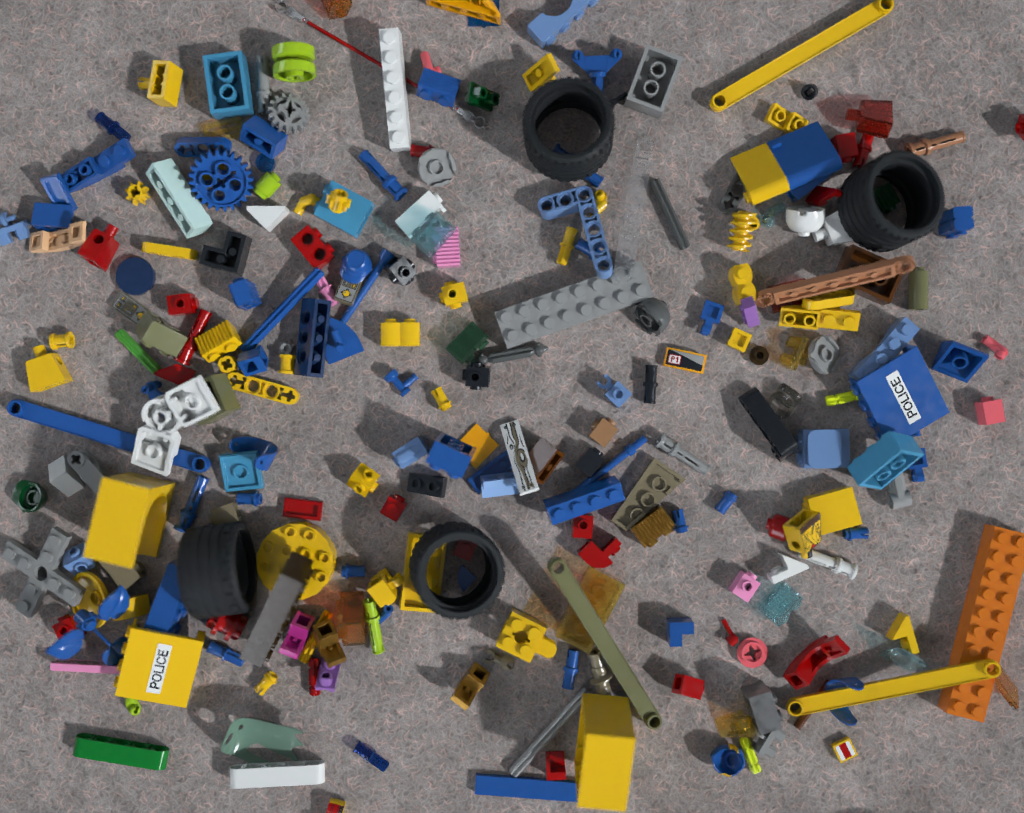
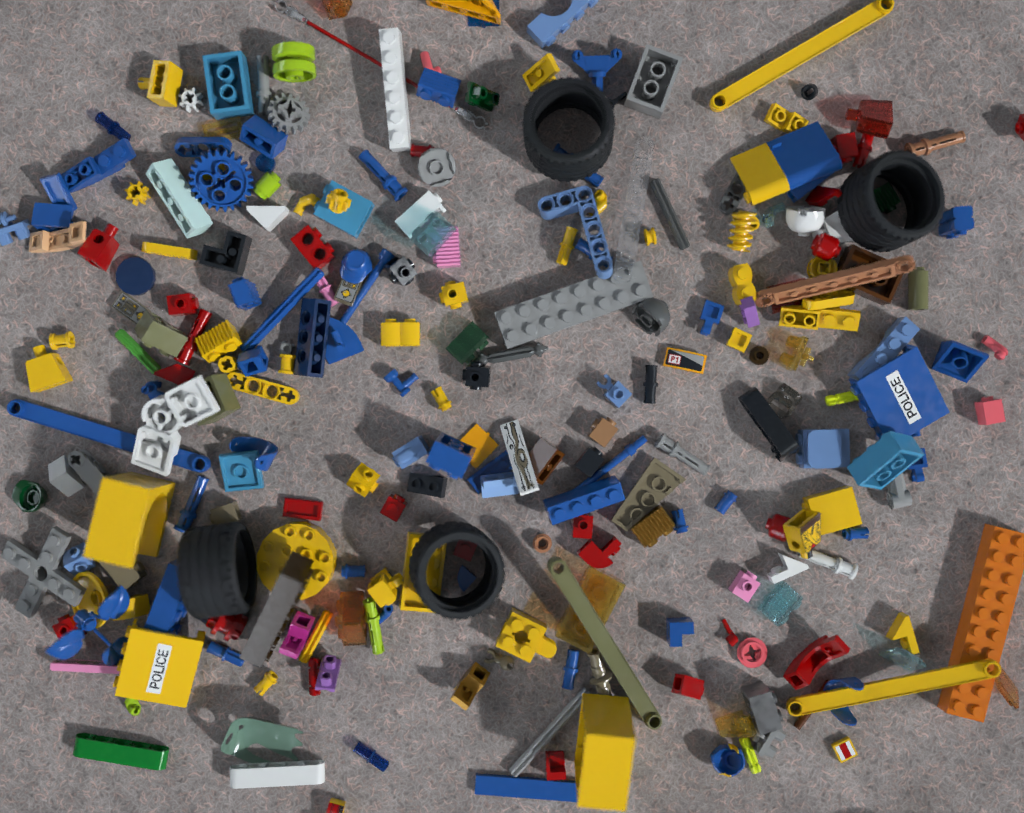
blue pin [236,491,263,507] -> none
pearl gold brick [312,618,347,669] -> none
light grey tile [808,336,841,374] -> none
none -> white gear [179,87,204,113]
none -> nougat plate [533,533,552,553]
none -> yellow bush [643,227,657,246]
none -> yellow wheel [807,257,838,278]
none -> red head [810,232,841,261]

